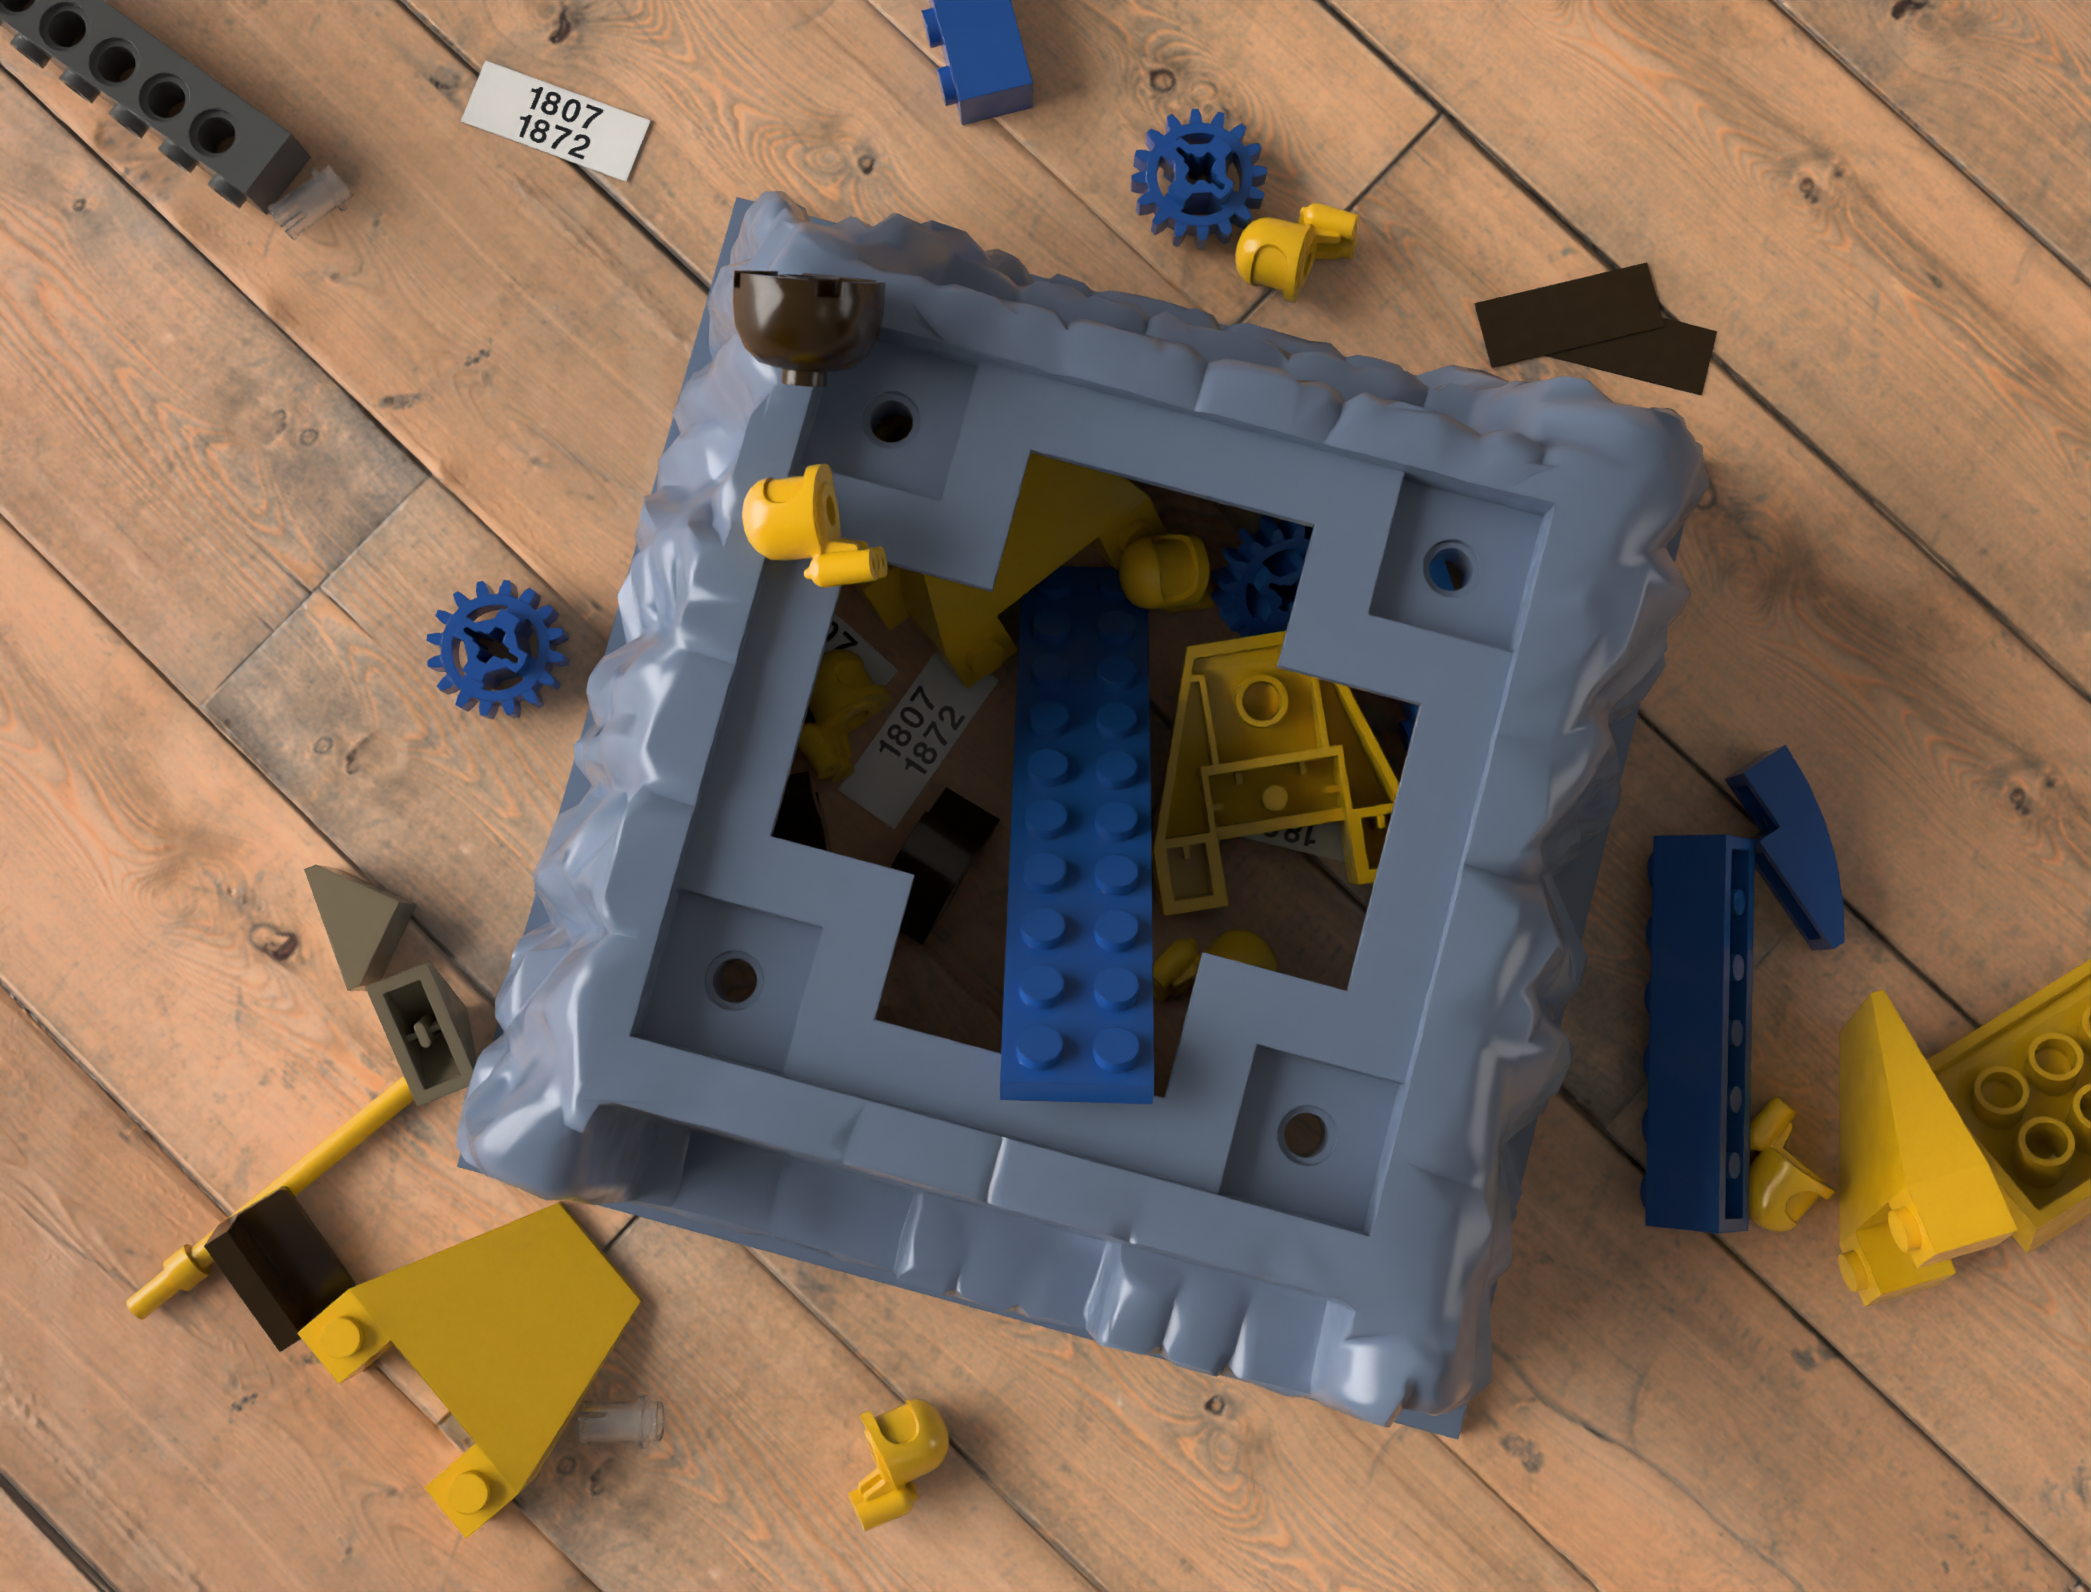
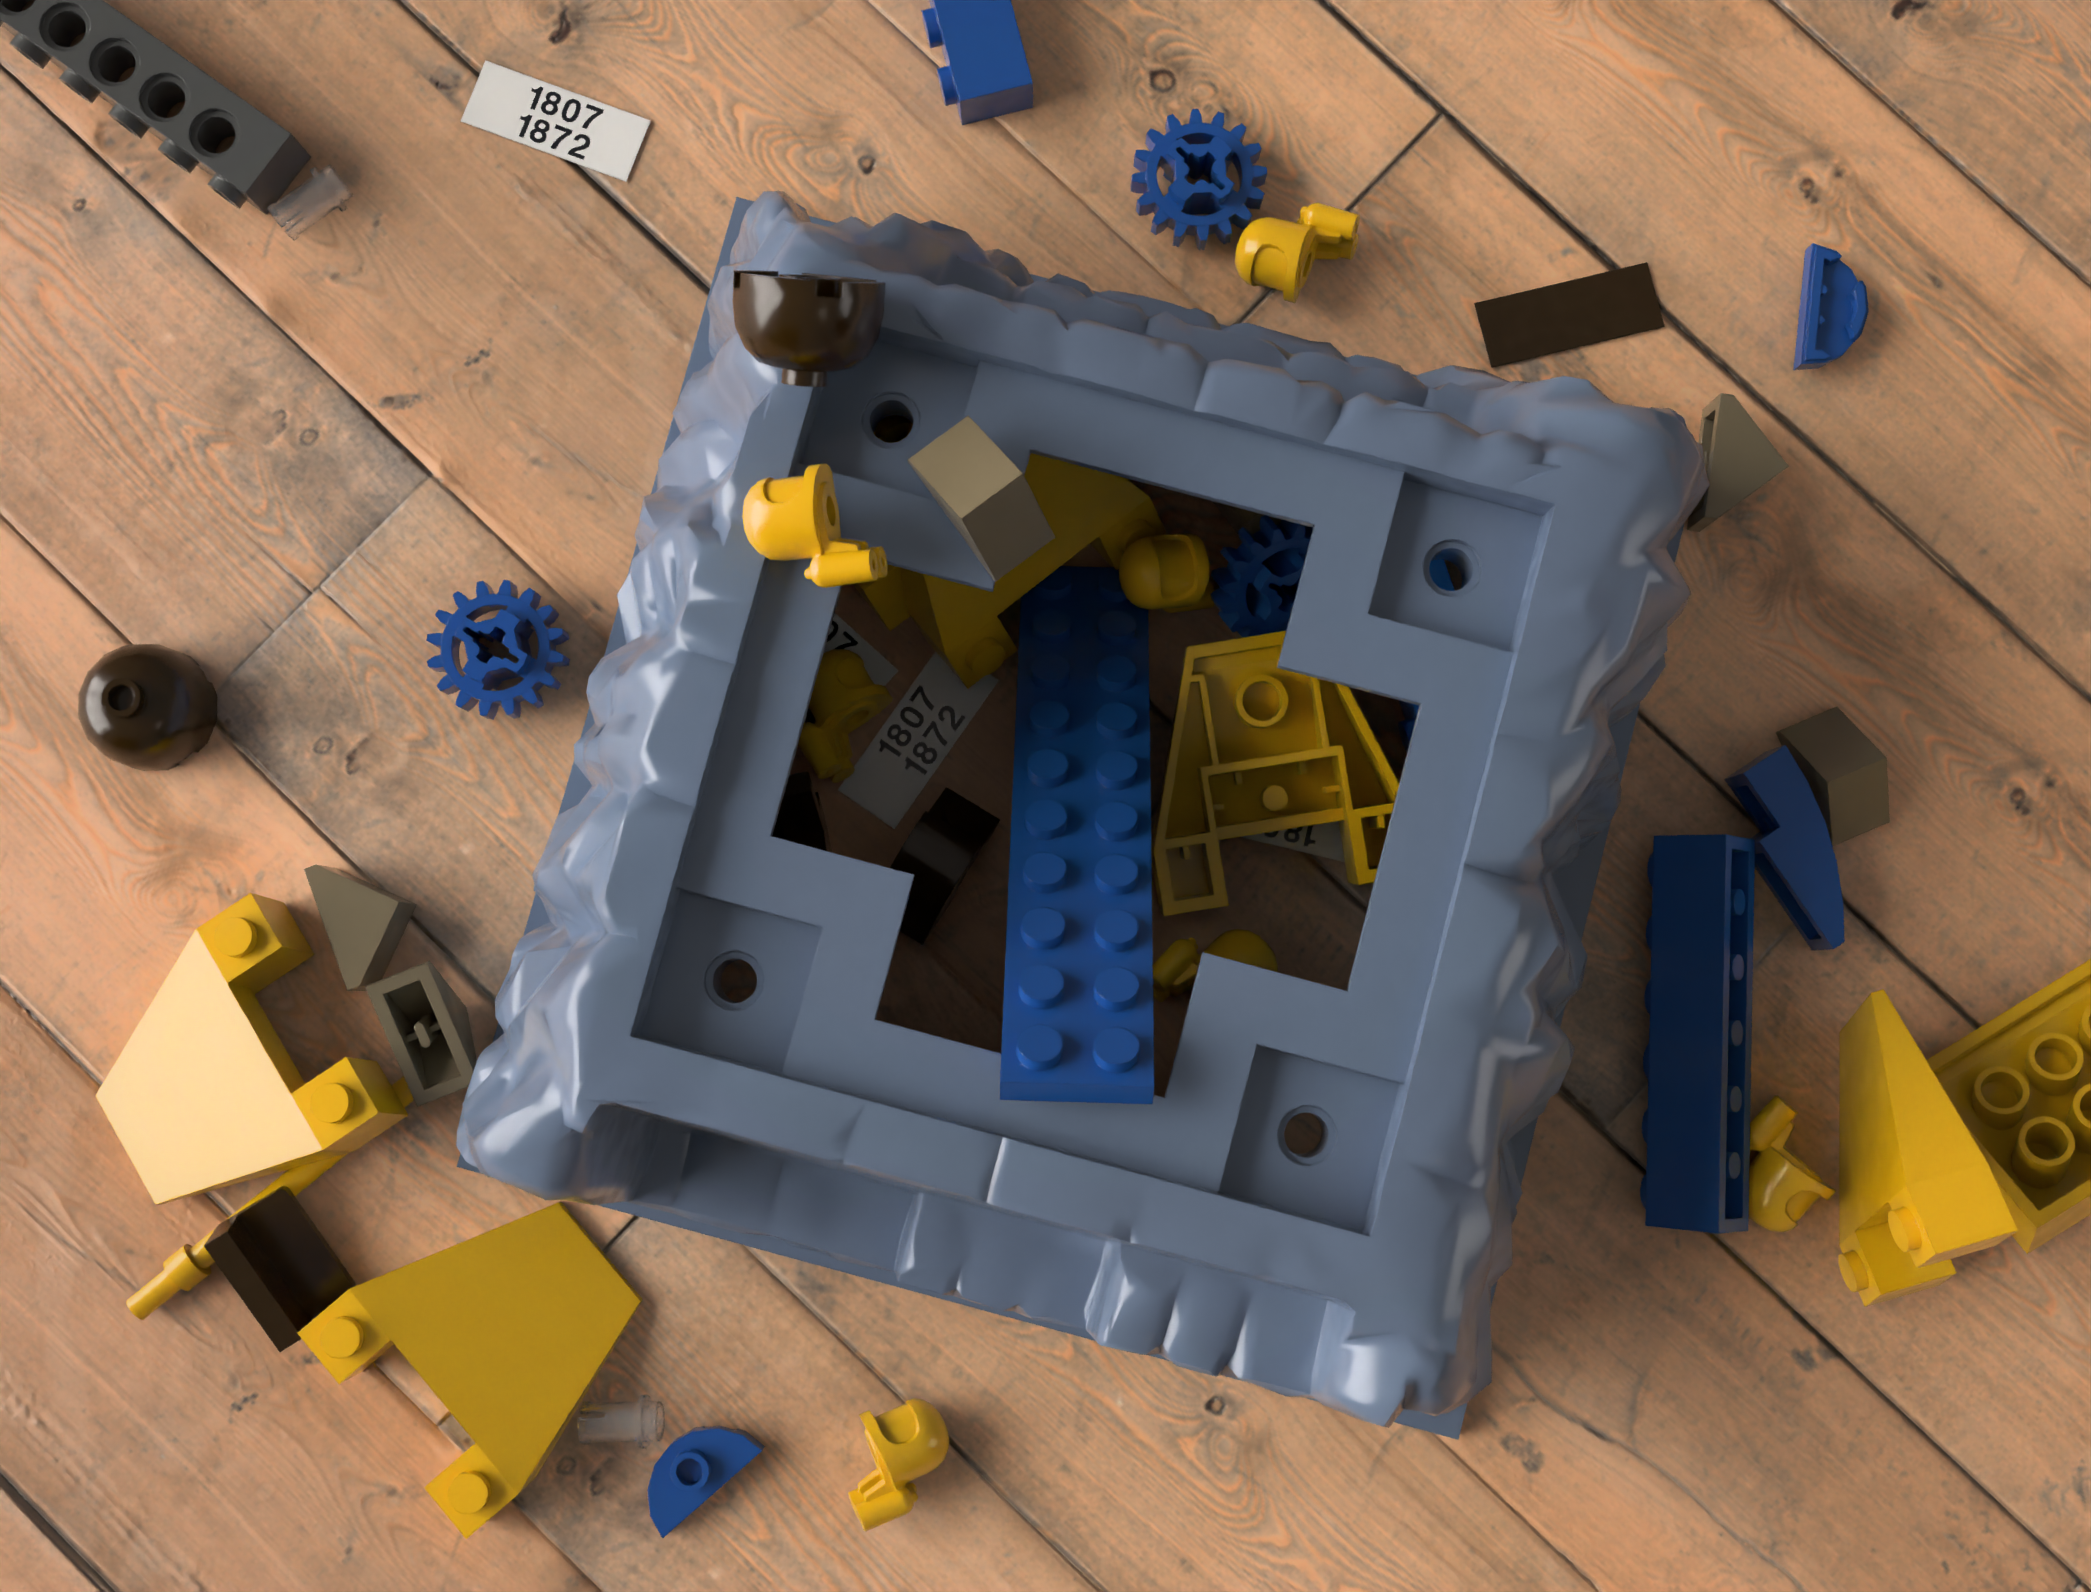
dark brown sticker [1544,317,1717,396] -> none
none -> dark brown cylinder [78,644,217,771]
none -> yellow wedge [96,893,408,1205]
none -> blue plate [647,1426,765,1539]
none -> dark tan slope [907,416,1056,581]
none -> dark tan slope [1687,393,1789,532]
none -> dark tan slope [1776,707,1890,846]
none -> blue plate [1793,243,1869,370]

